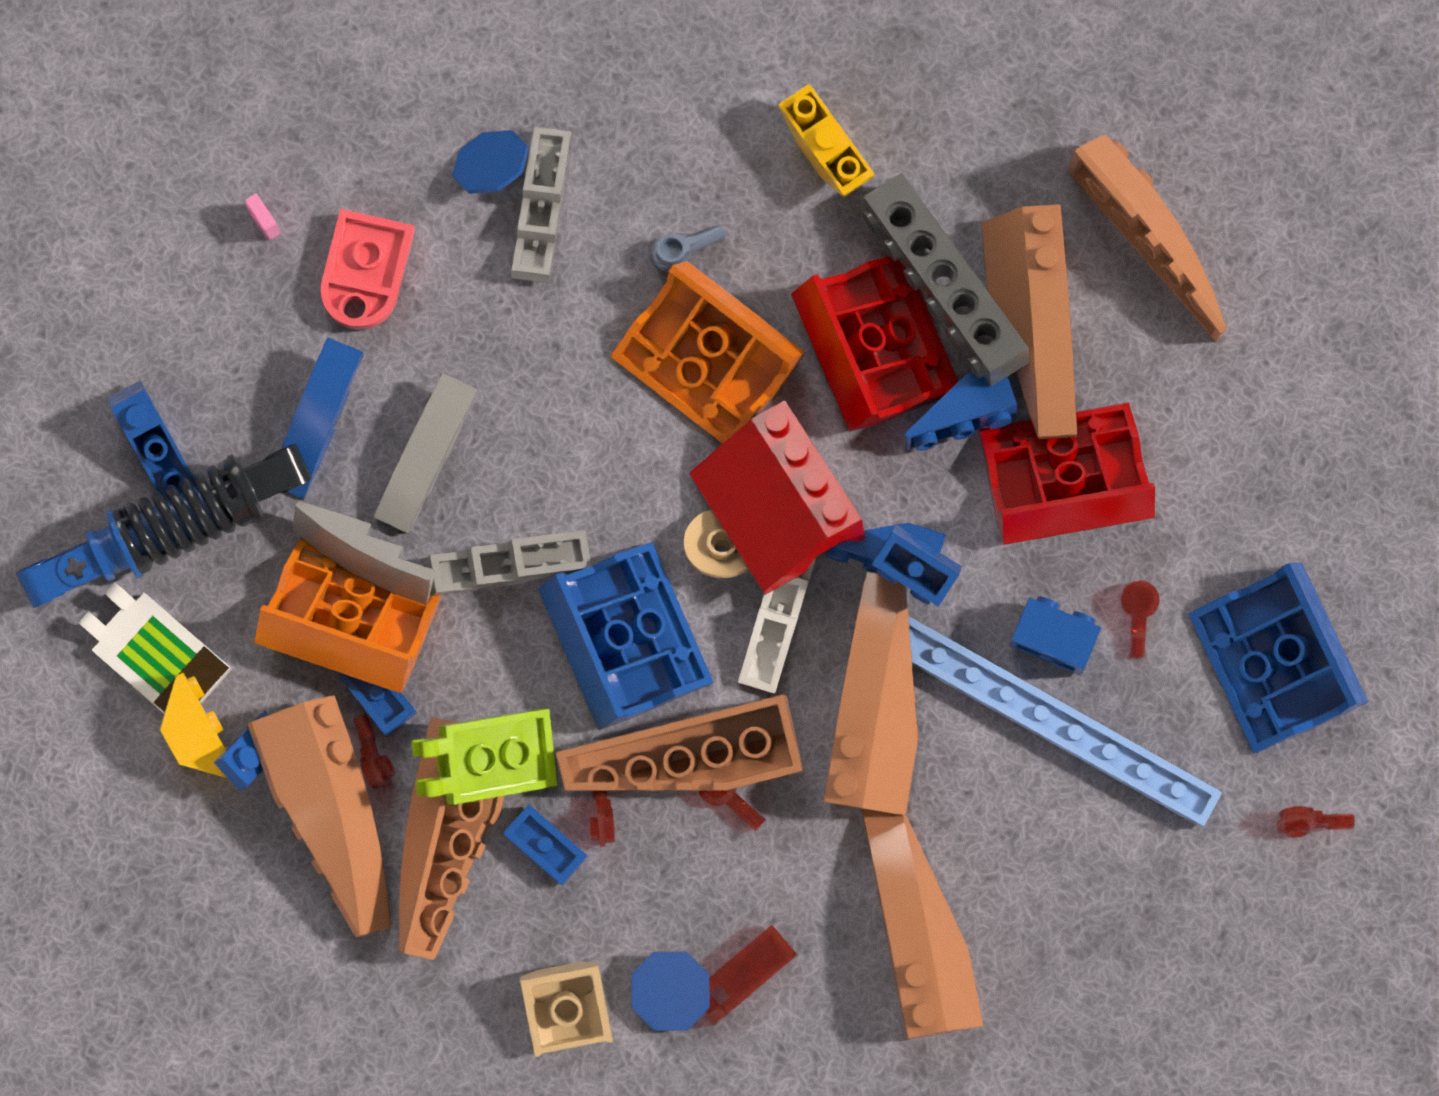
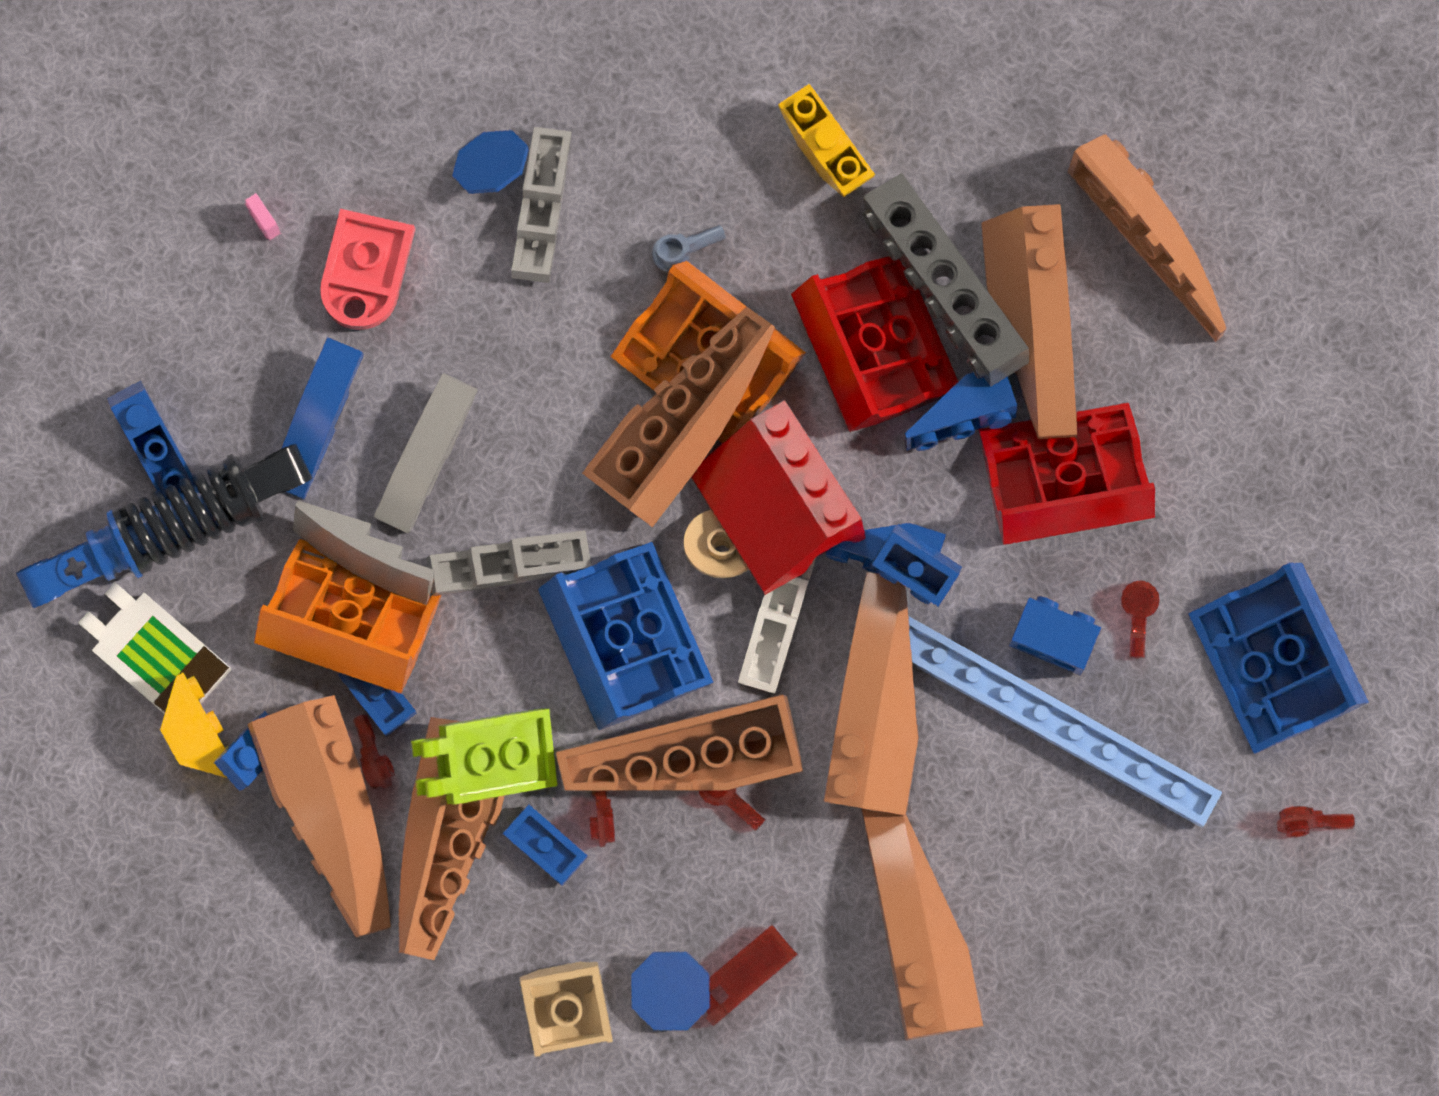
none -> nougat wedge [582,307,775,527]

